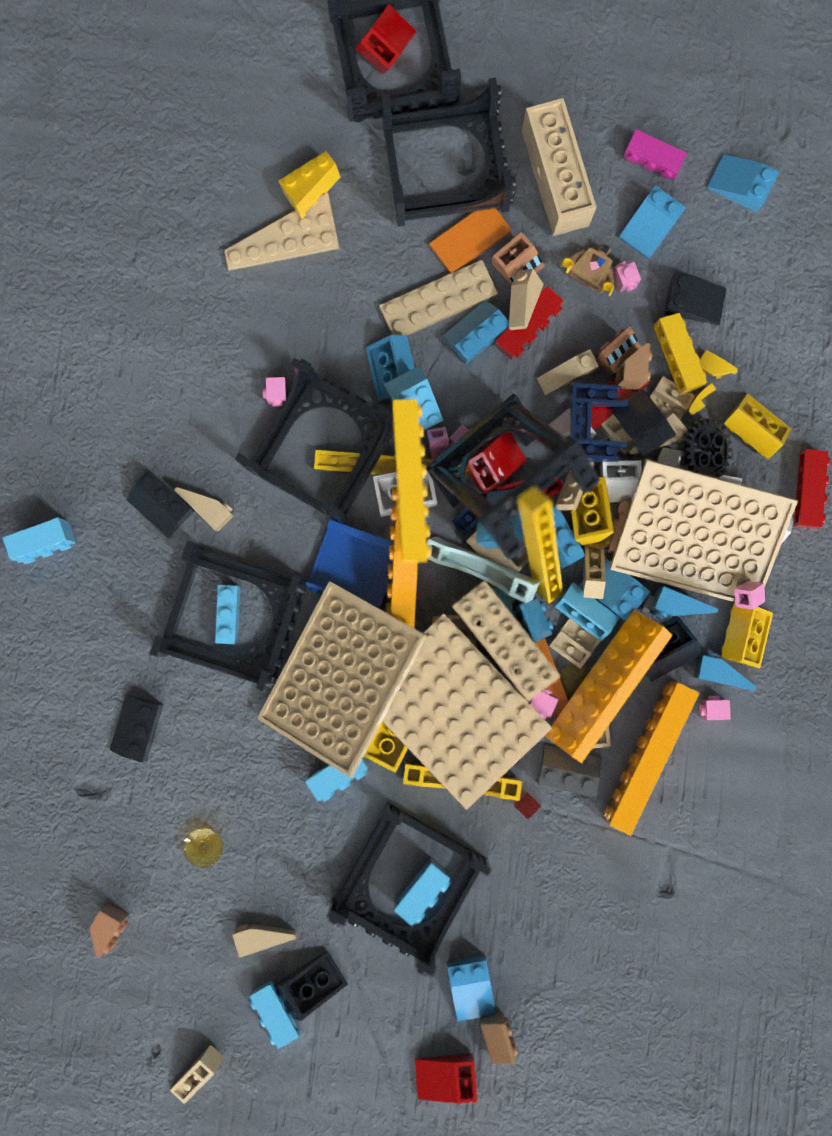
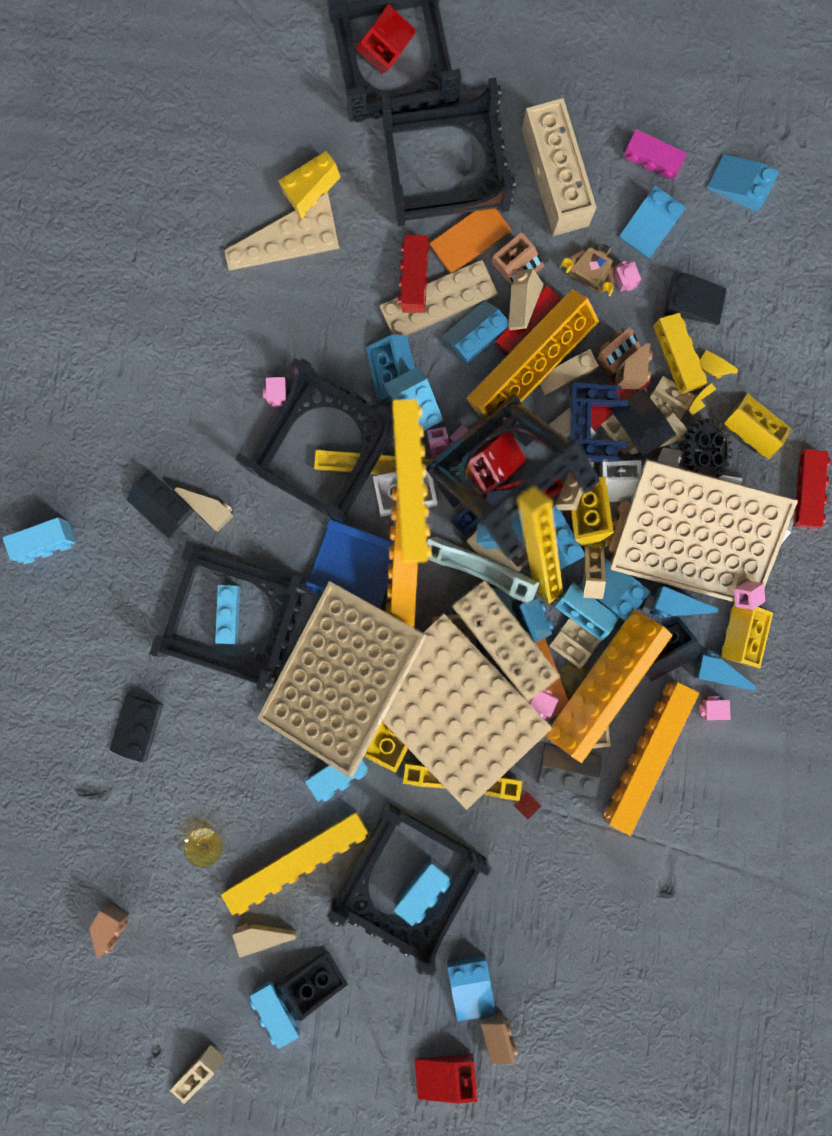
none -> yellow brick [221,811,368,916]
none -> red brick [398,235,429,313]
none -> light orange brick [466,289,599,420]

